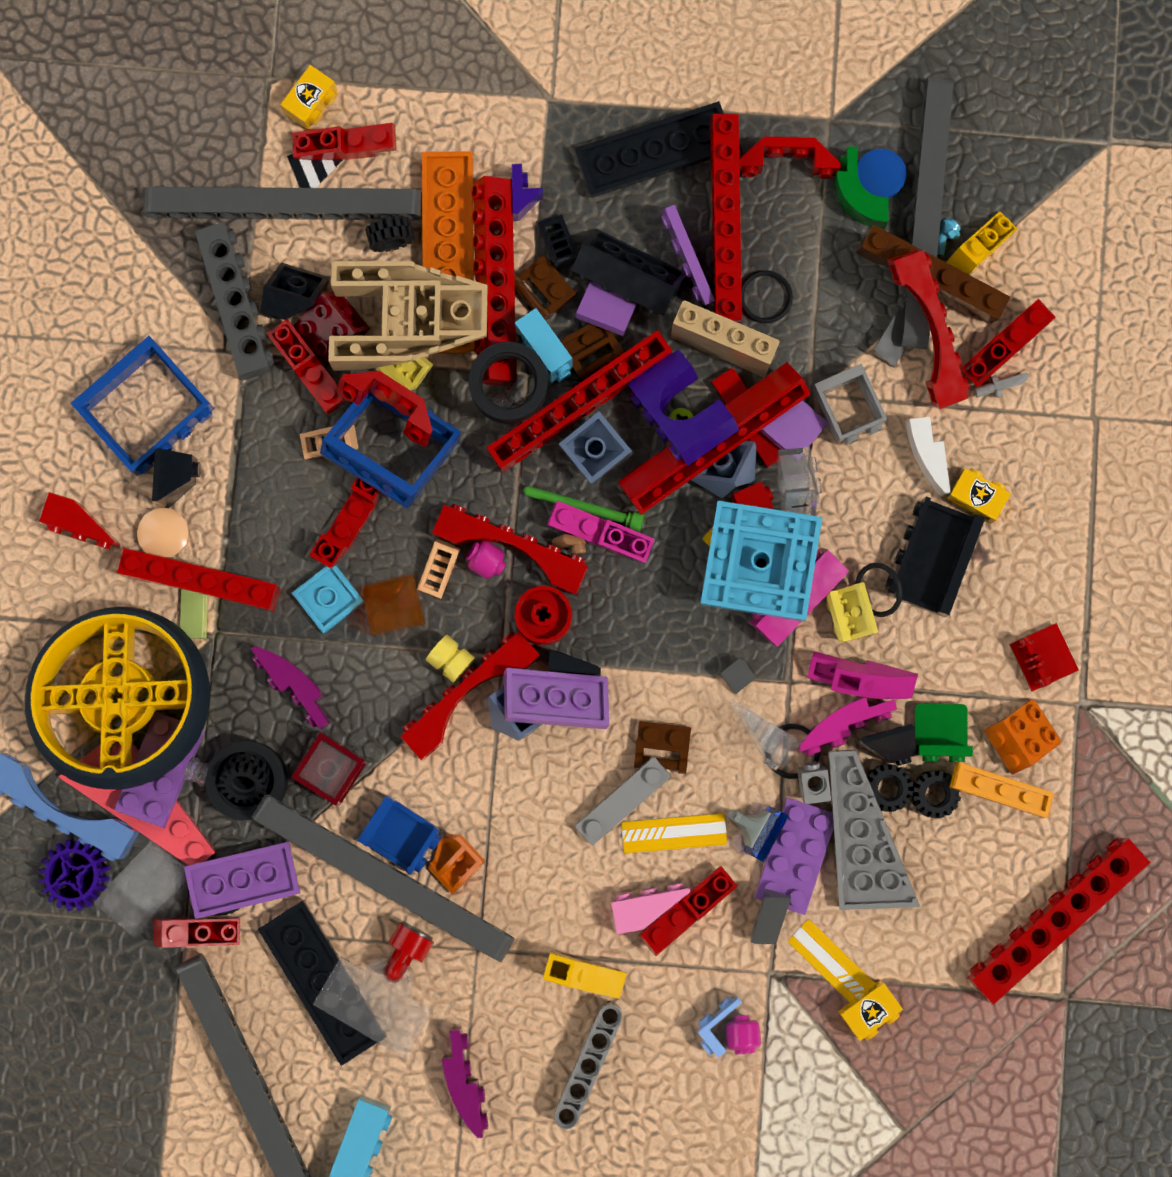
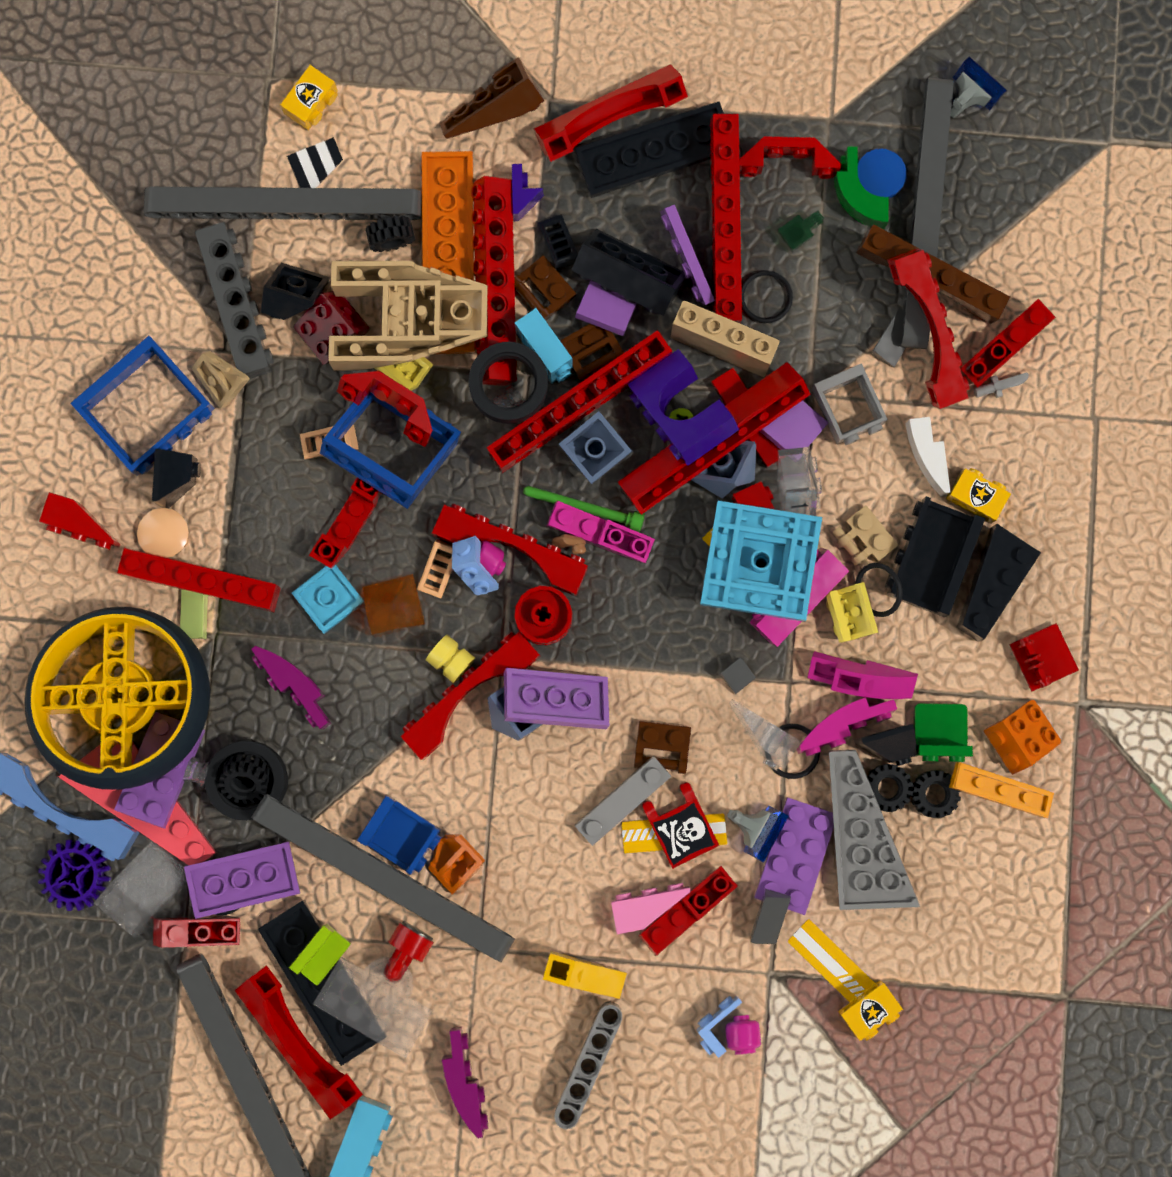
red slope [267,319,347,415] -> none
piece [291,732,368,806] -> none
red slope [292,123,397,160] -> none
black slope [548,650,601,676] -> none
light grey brick [797,762,831,804] -> none
medium azure plate [937,218,961,255] -> none
yellow slope [946,212,1018,275] -> none
red brick [967,838,1151,1005] -> none
none -> tan wing [191,351,250,409]
none -> red arch [234,965,363,1120]
none -> lime panel [289,924,351,985]
none -> reddish brown wedge [440,57,544,139]
none -> light blue bracket [452,536,499,595]
none -> red arch [534,64,688,162]
none -> flag [642,782,720,869]
none -> clear green plate [778,210,824,252]
none -> tan plate [832,505,899,569]
none -> piece [951,57,1007,118]
none -> black wedge [956,524,1041,642]

